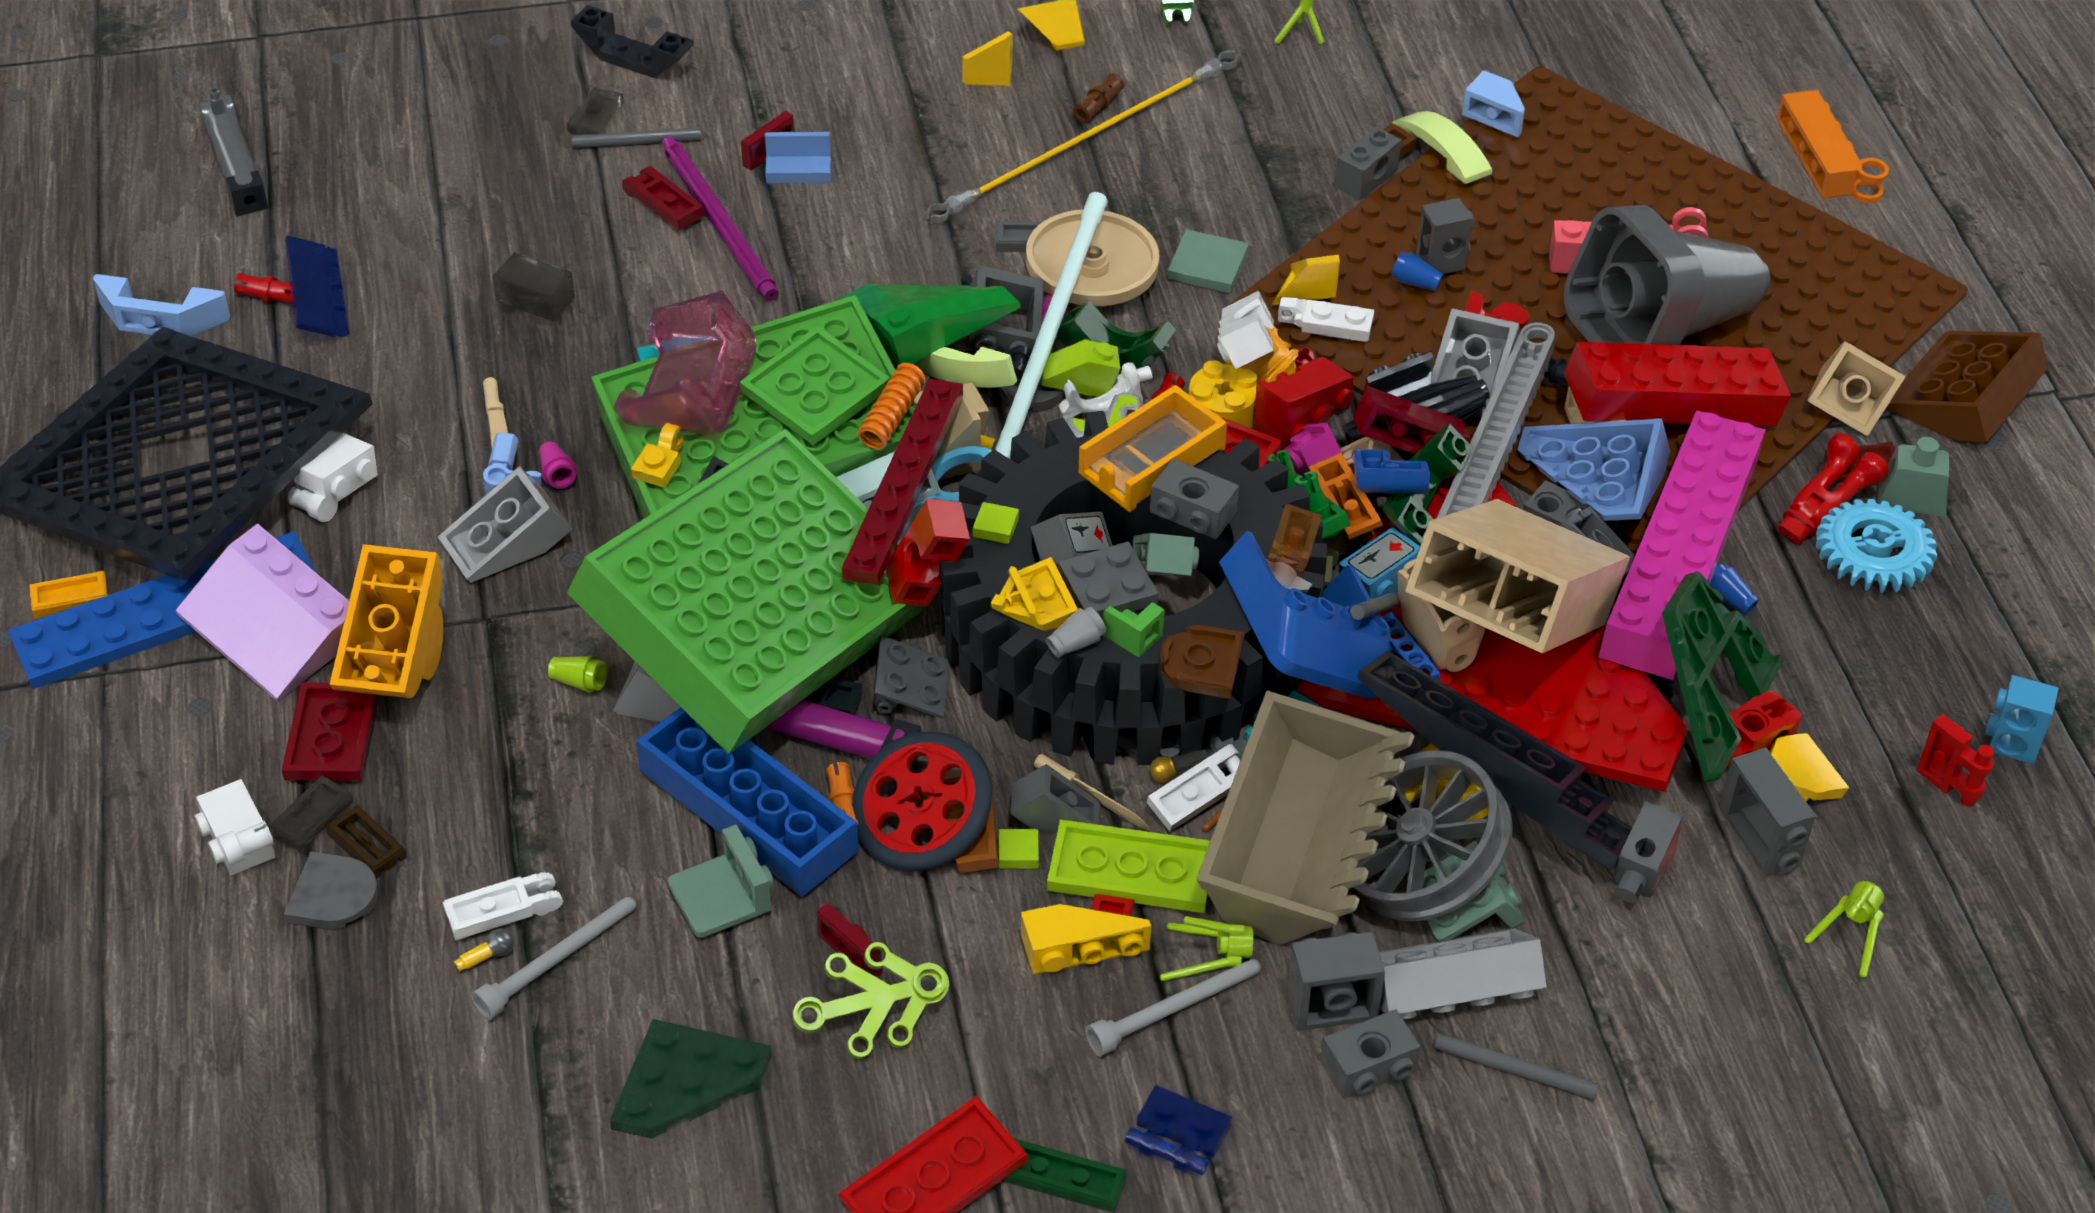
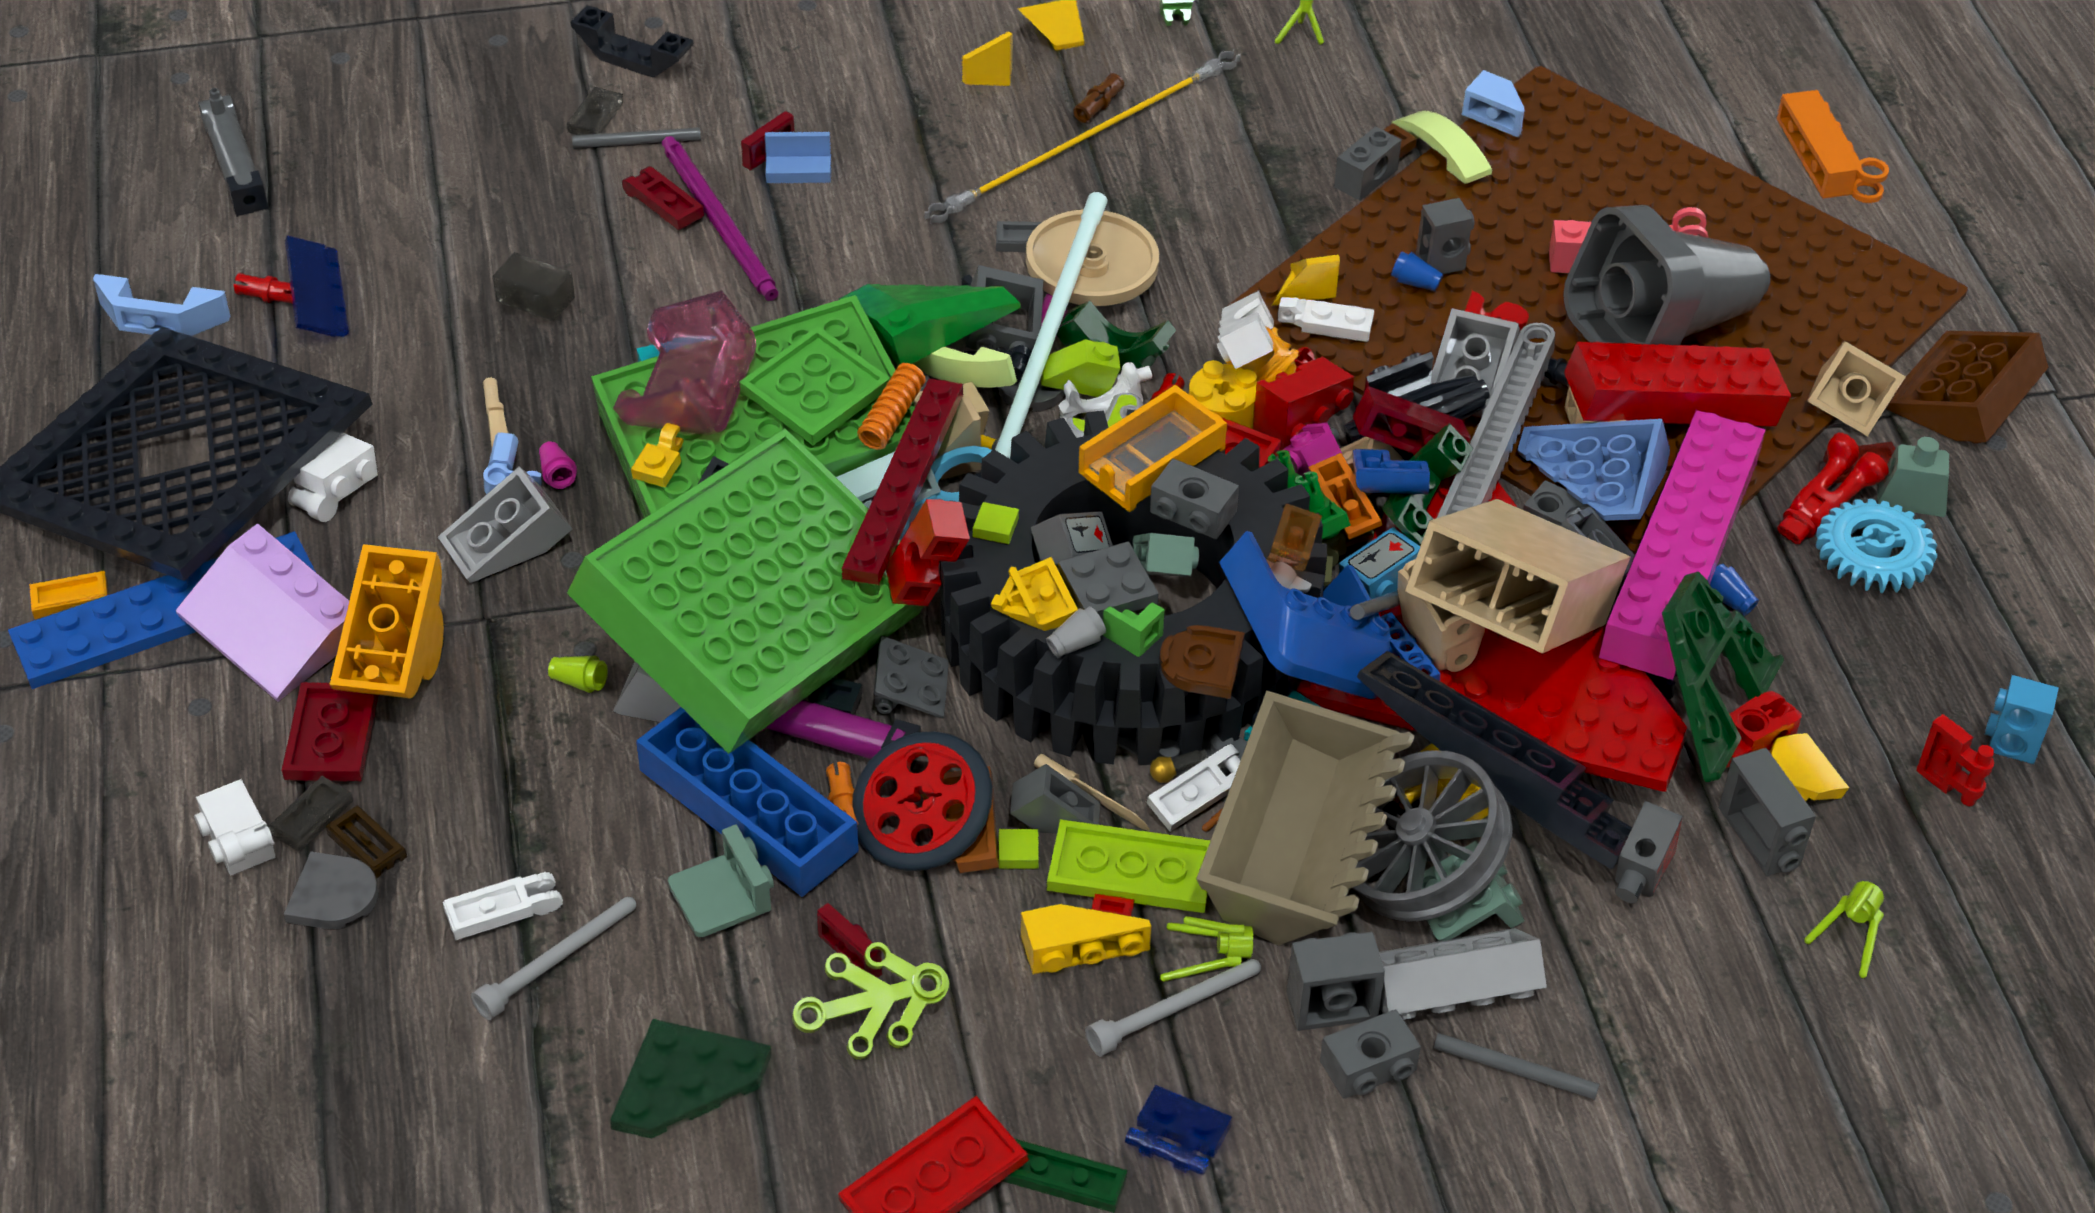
piece [454,929,514,972] -> none
sand green tile [1167,229,1249,294] -> none

